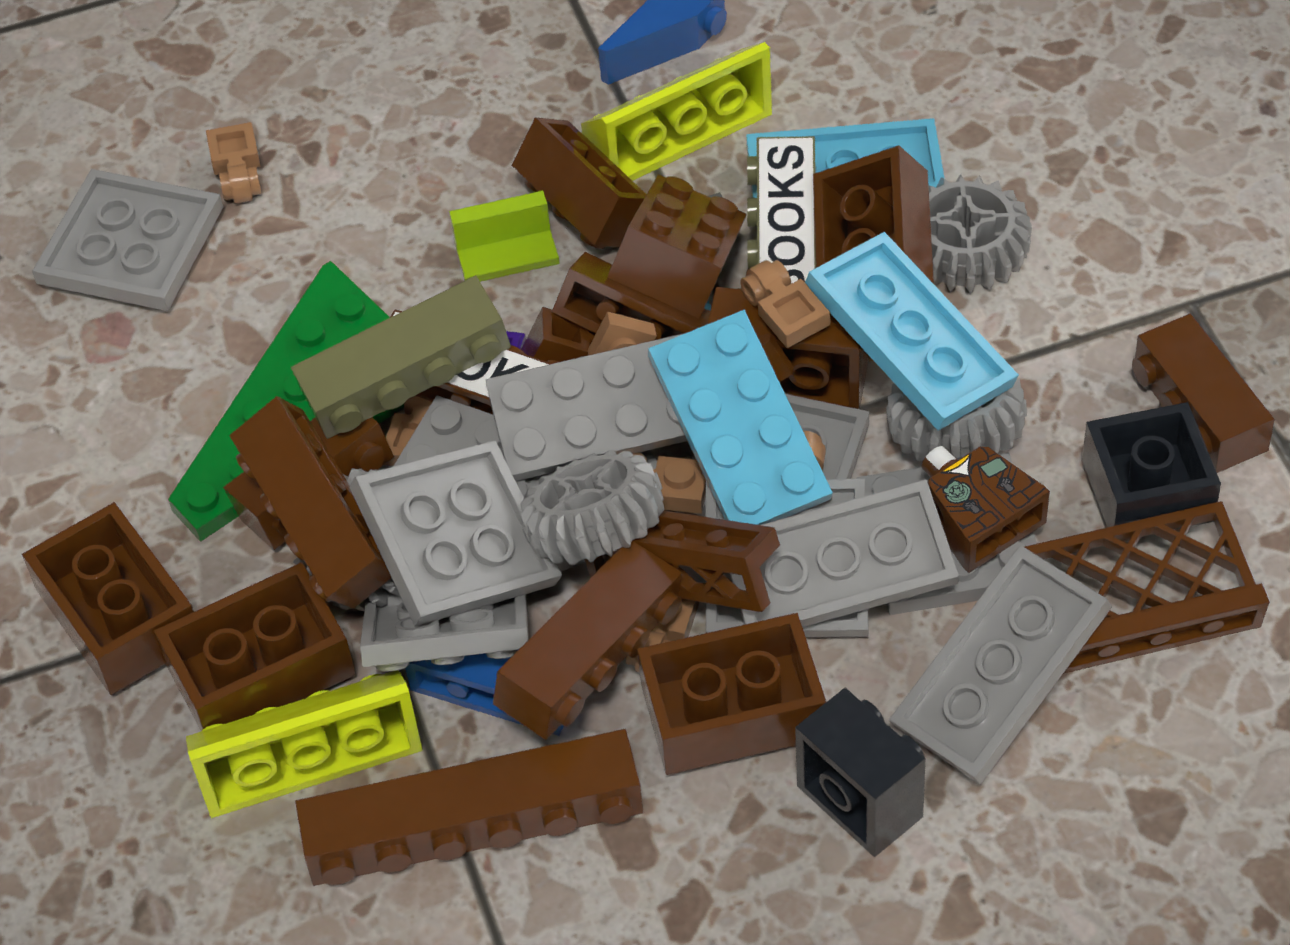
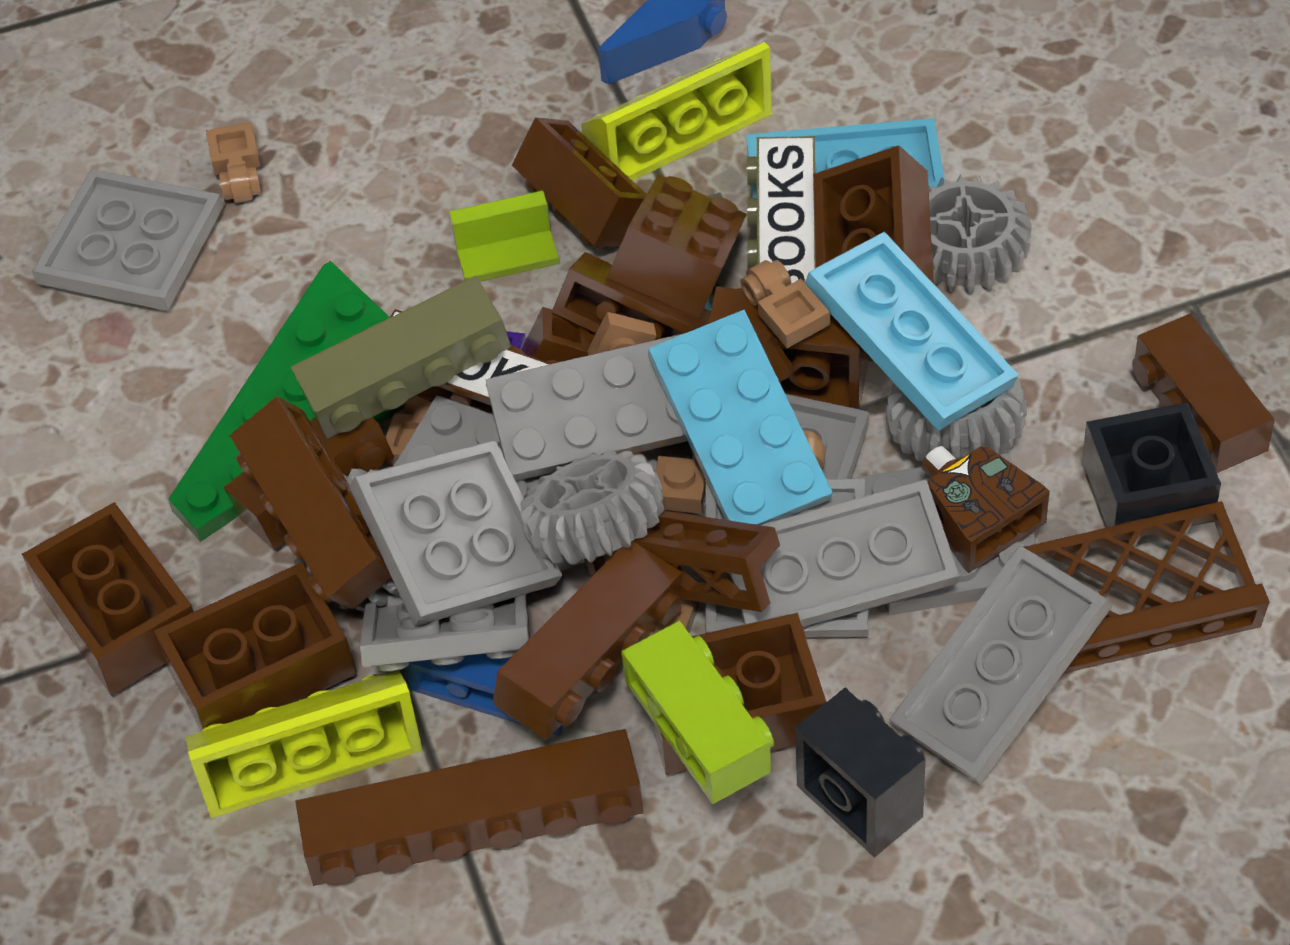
none -> lime brick [622,621,774,804]

